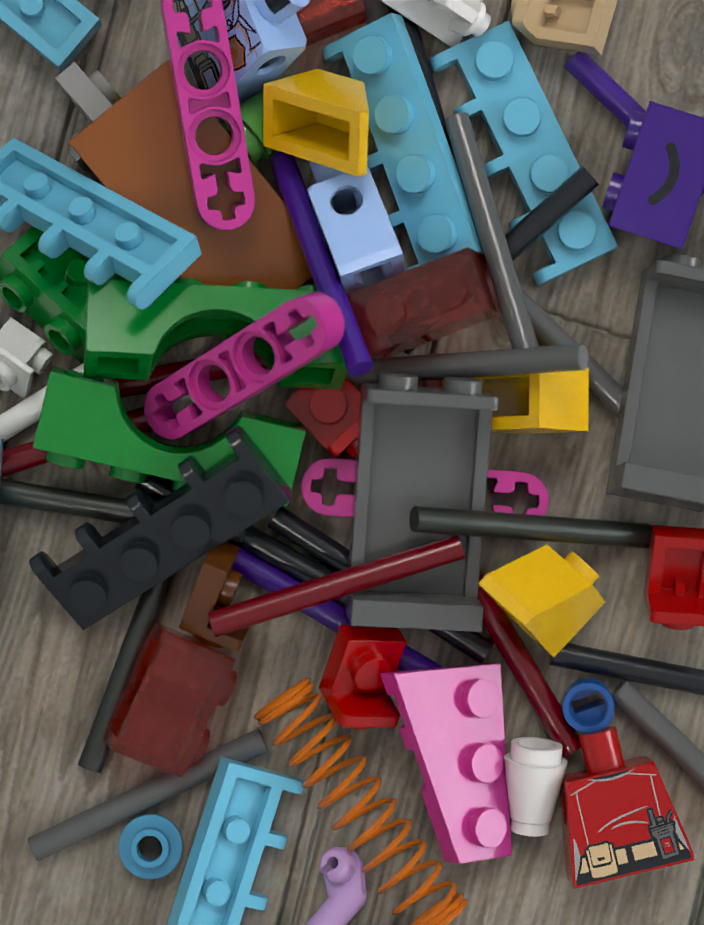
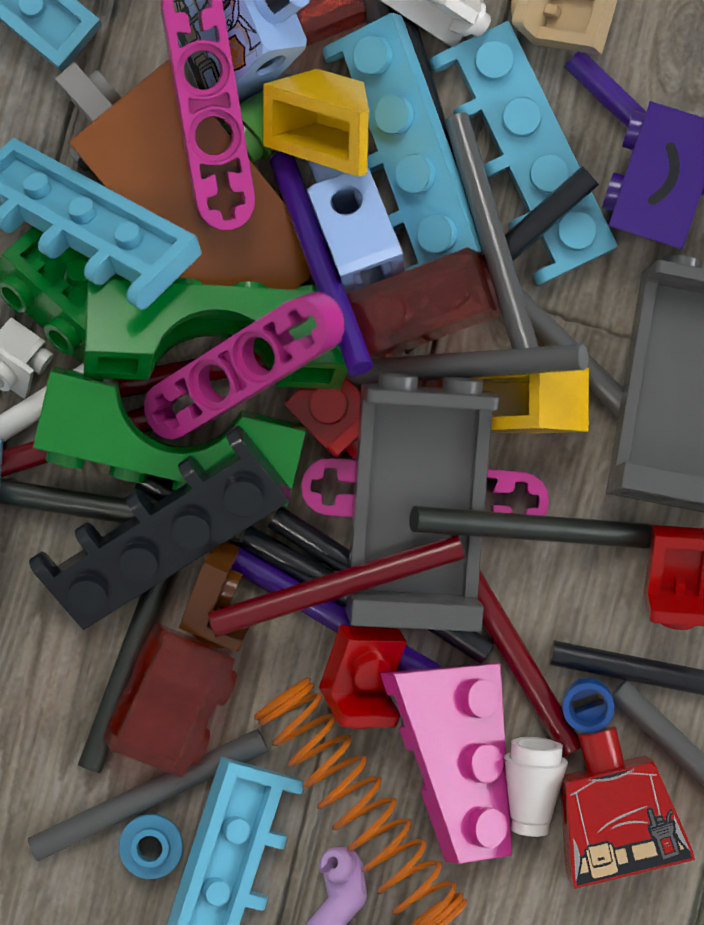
yellow slope [478,544,606,658] -> none

